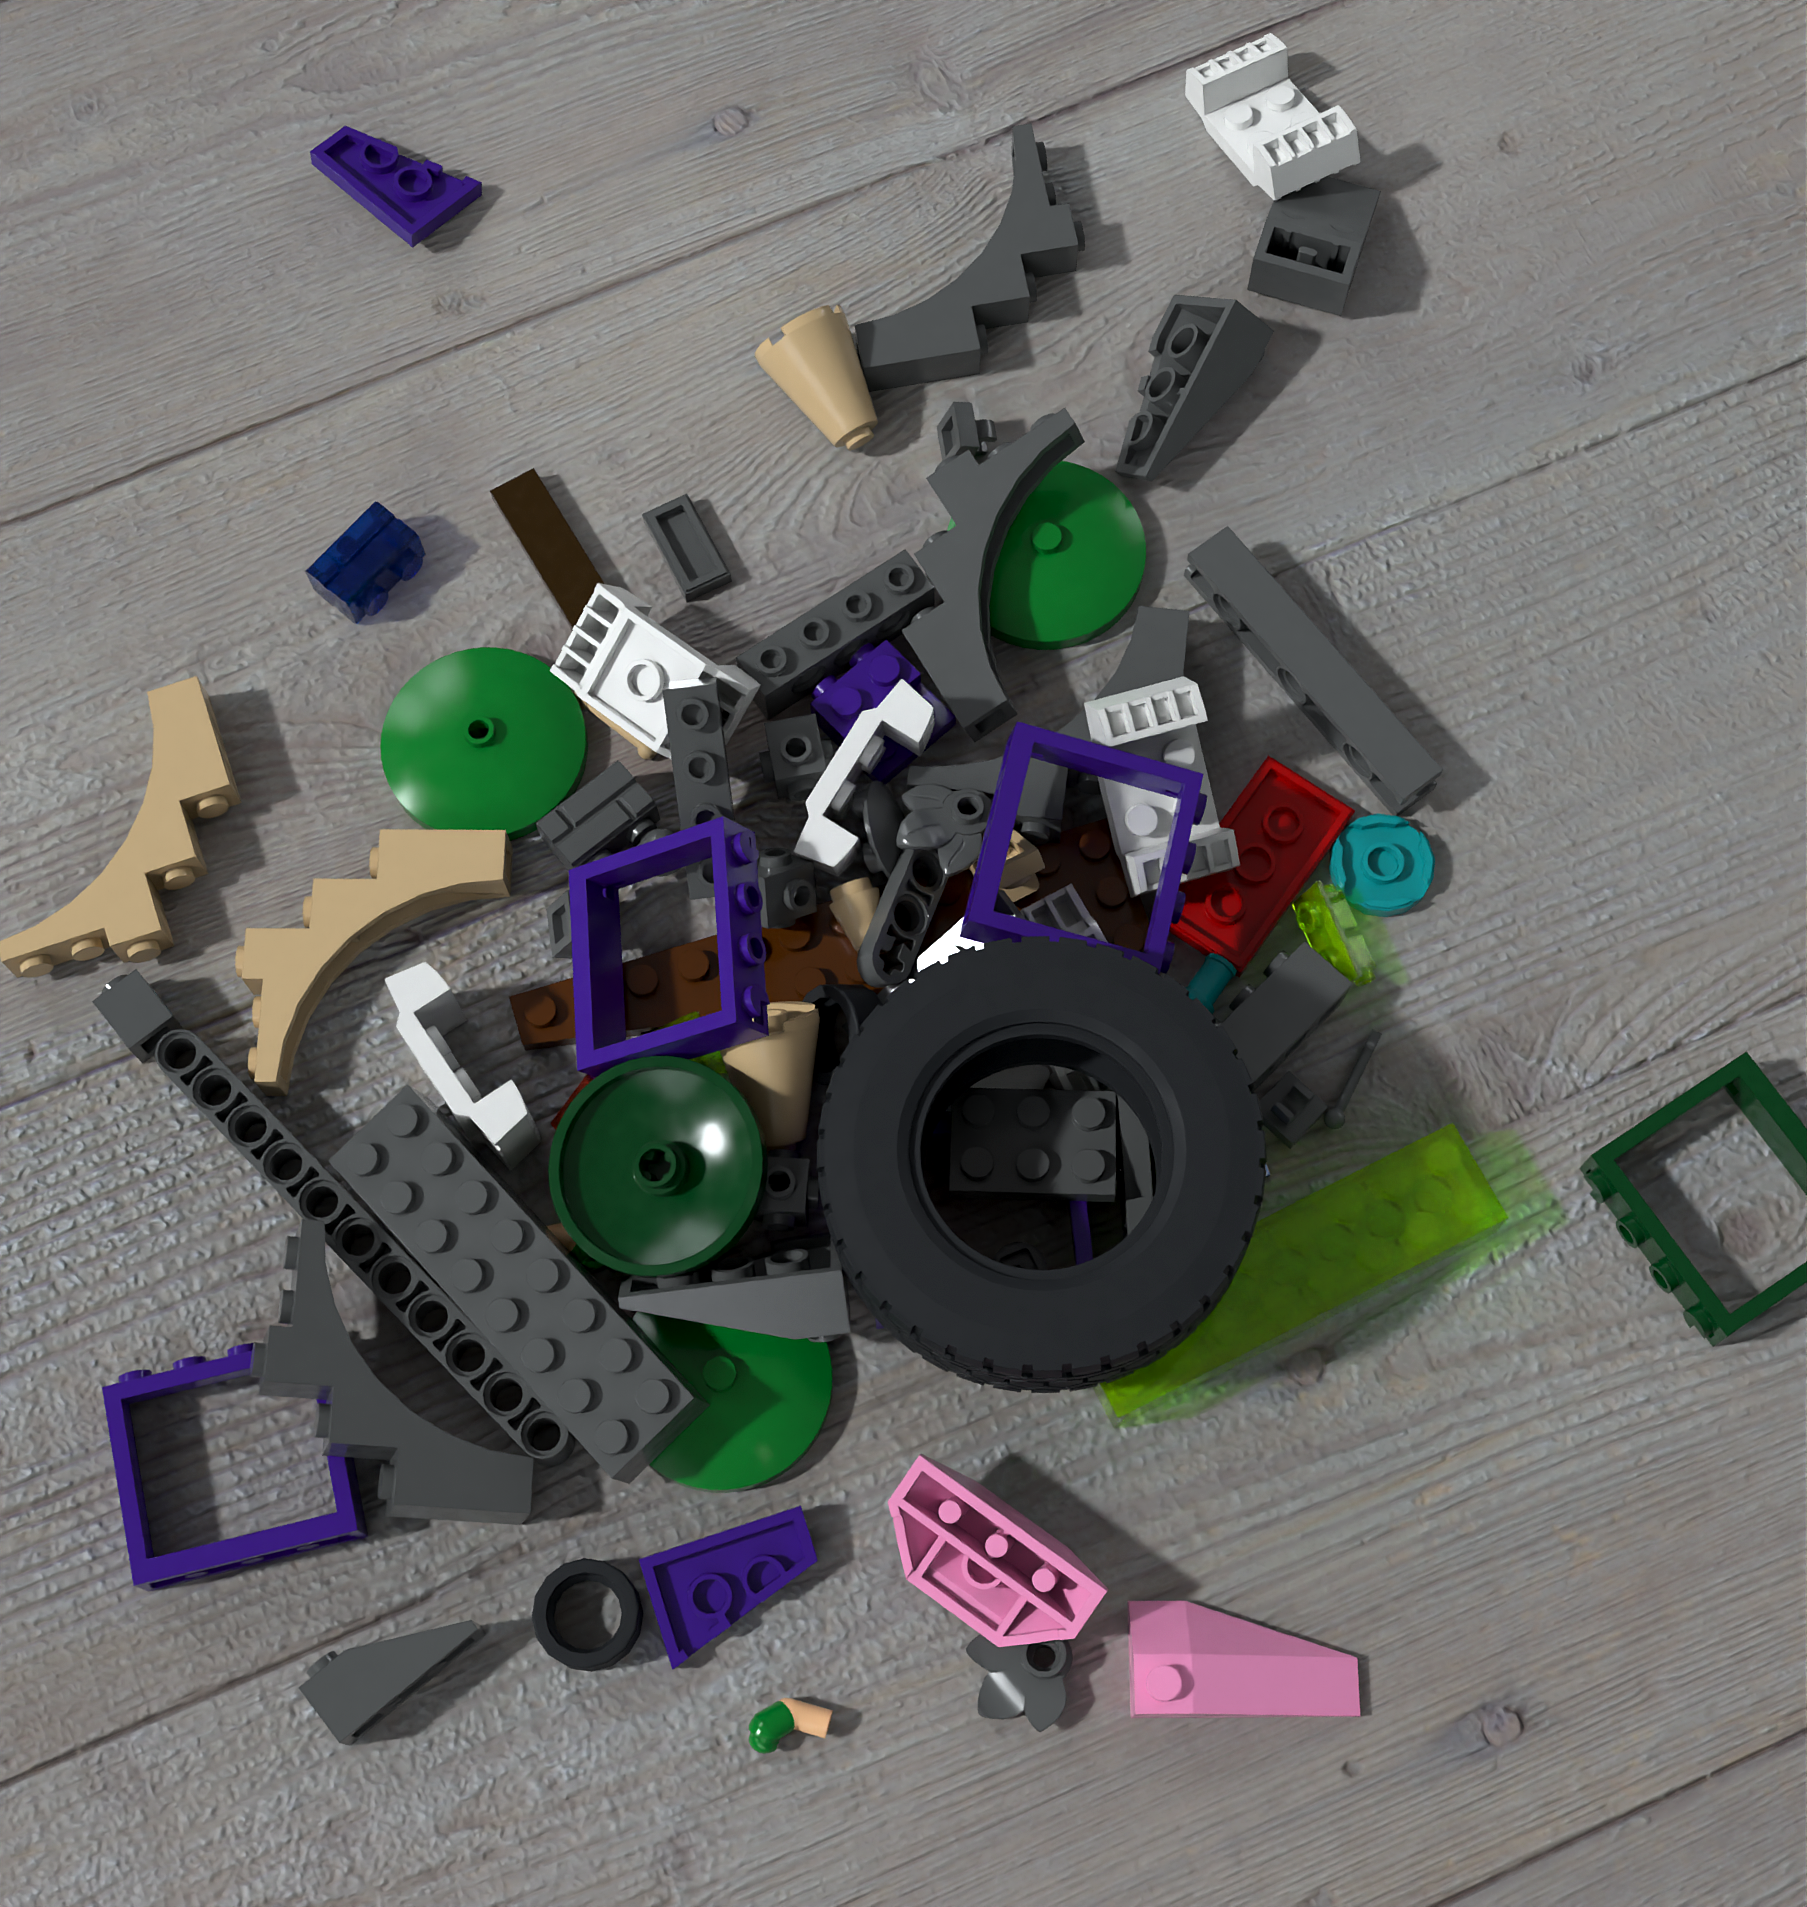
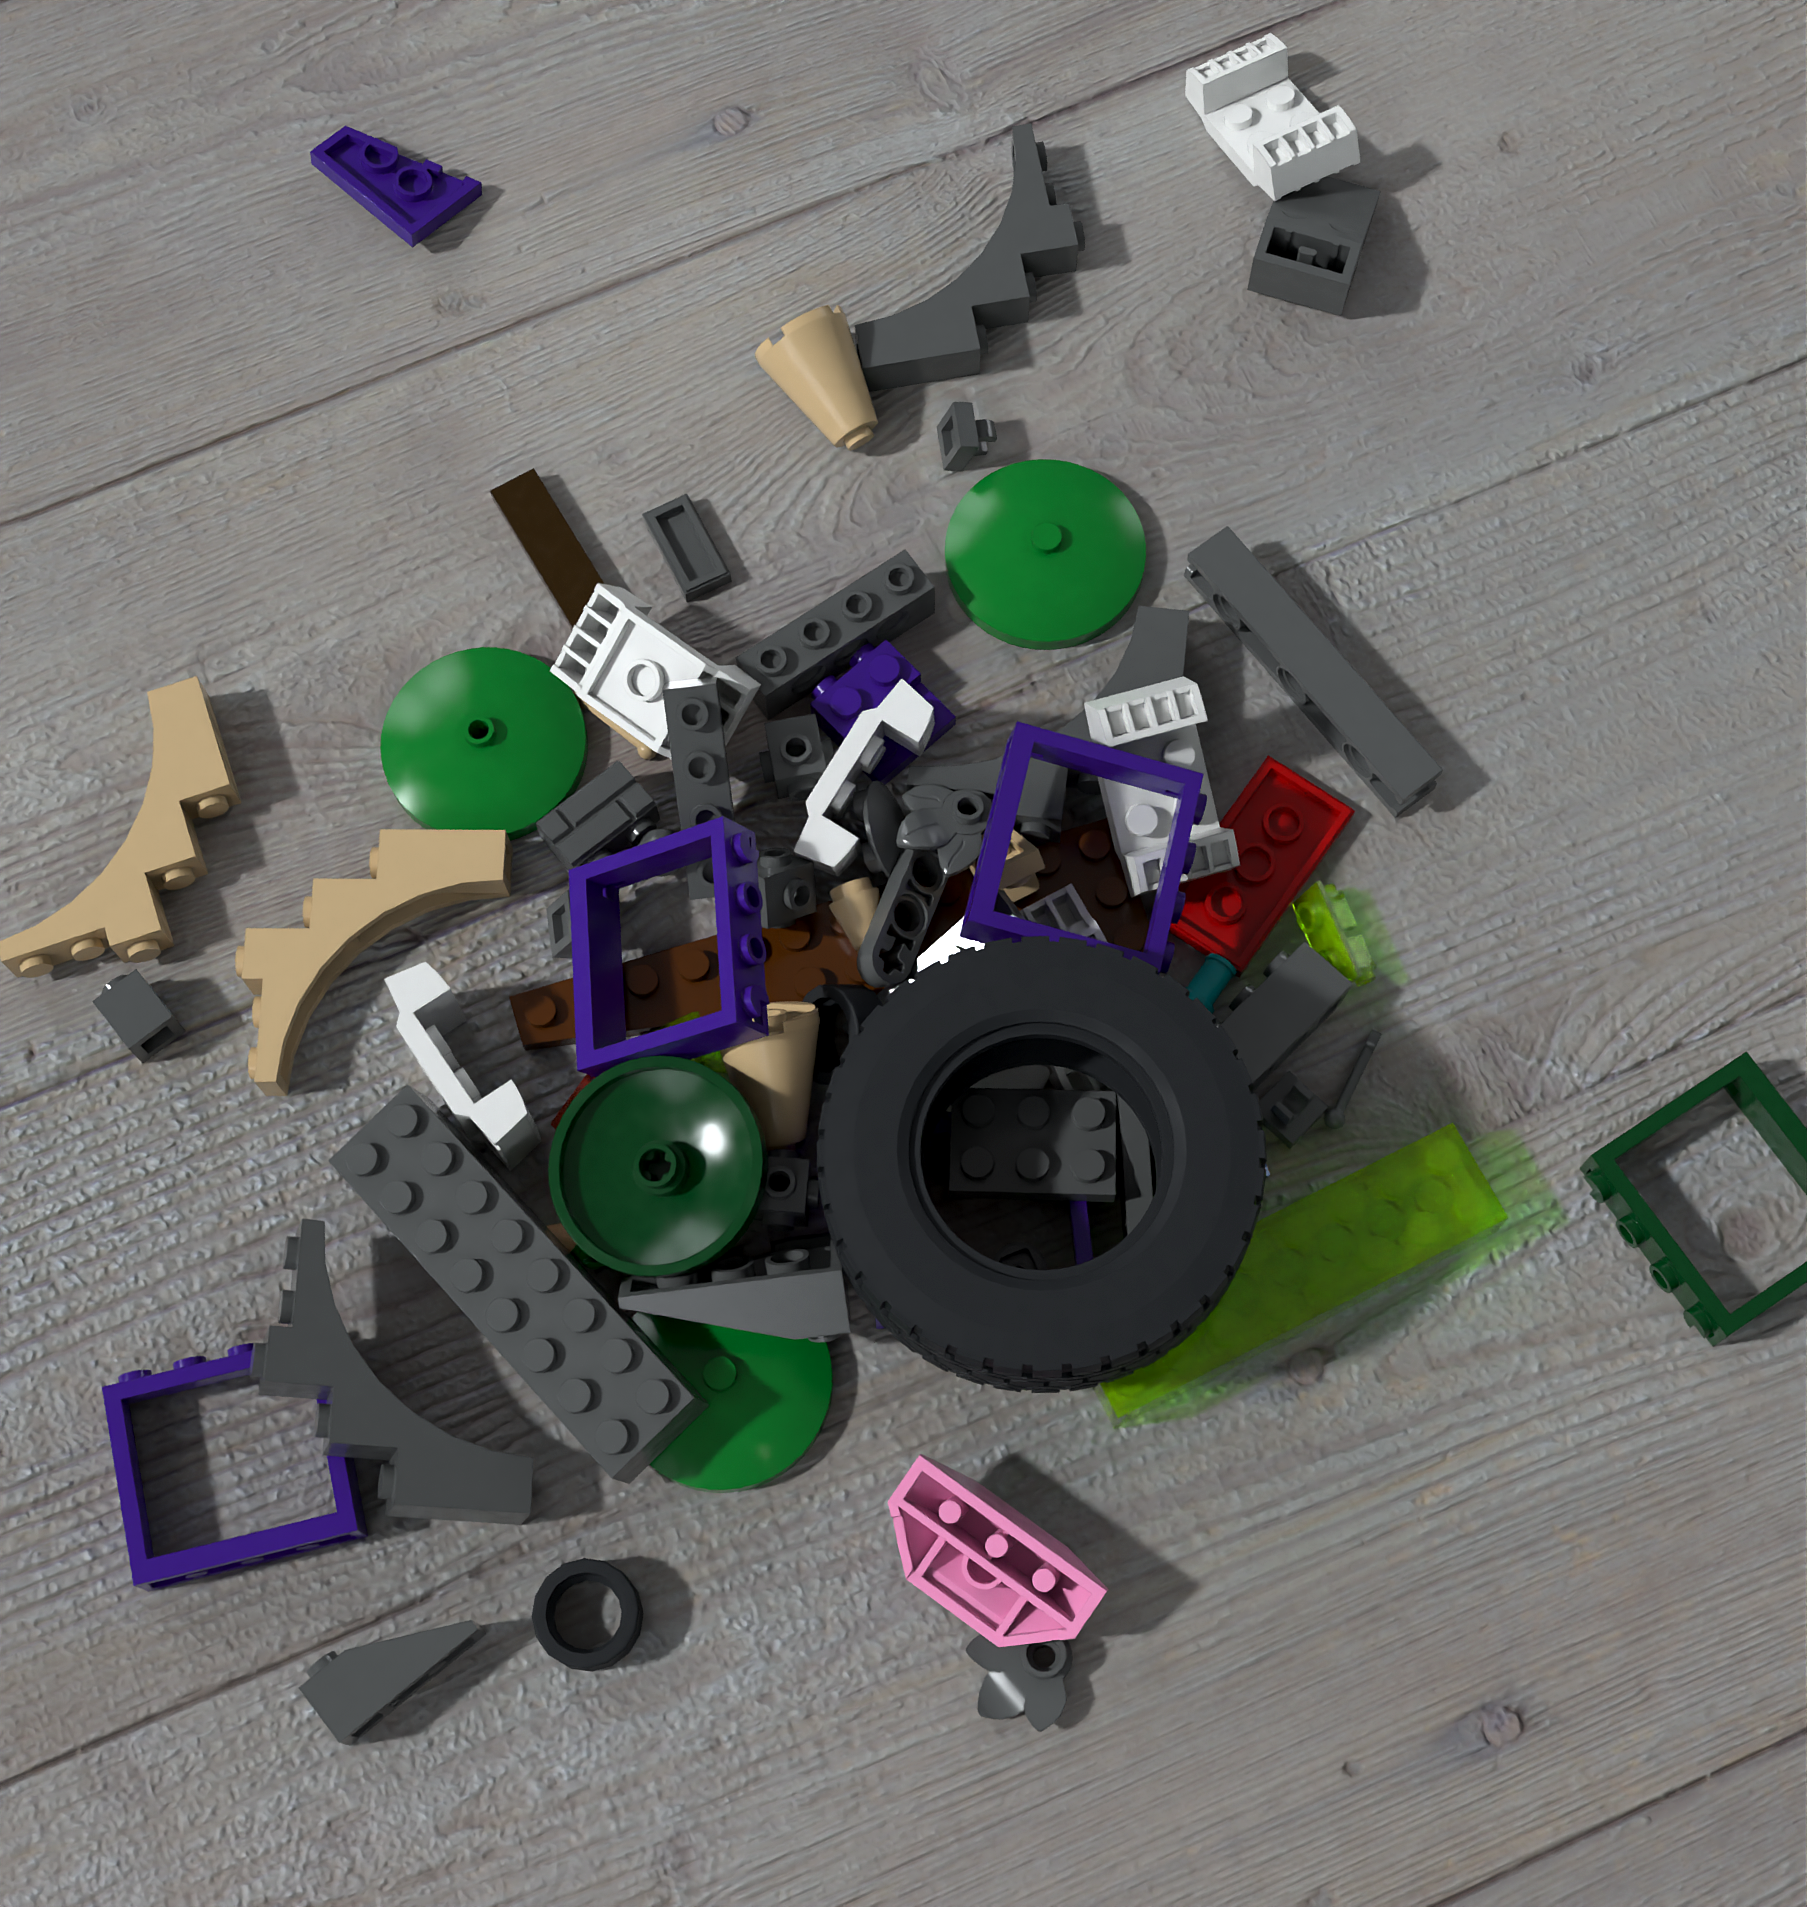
dark grey beam [155,1029,575,1467] -> none
clear blue brick [305,501,426,624] -> none
dark purple wing [639,1505,818,1670] -> none
arm [748,1698,833,1754] -> none
dark grey arch [901,408,1085,742] -> none
dark grey wedge [1115,295,1274,482] -> none
bright pink wedge [1127,1601,1360,1718] -> none
teal tile [1329,813,1435,917] -> none

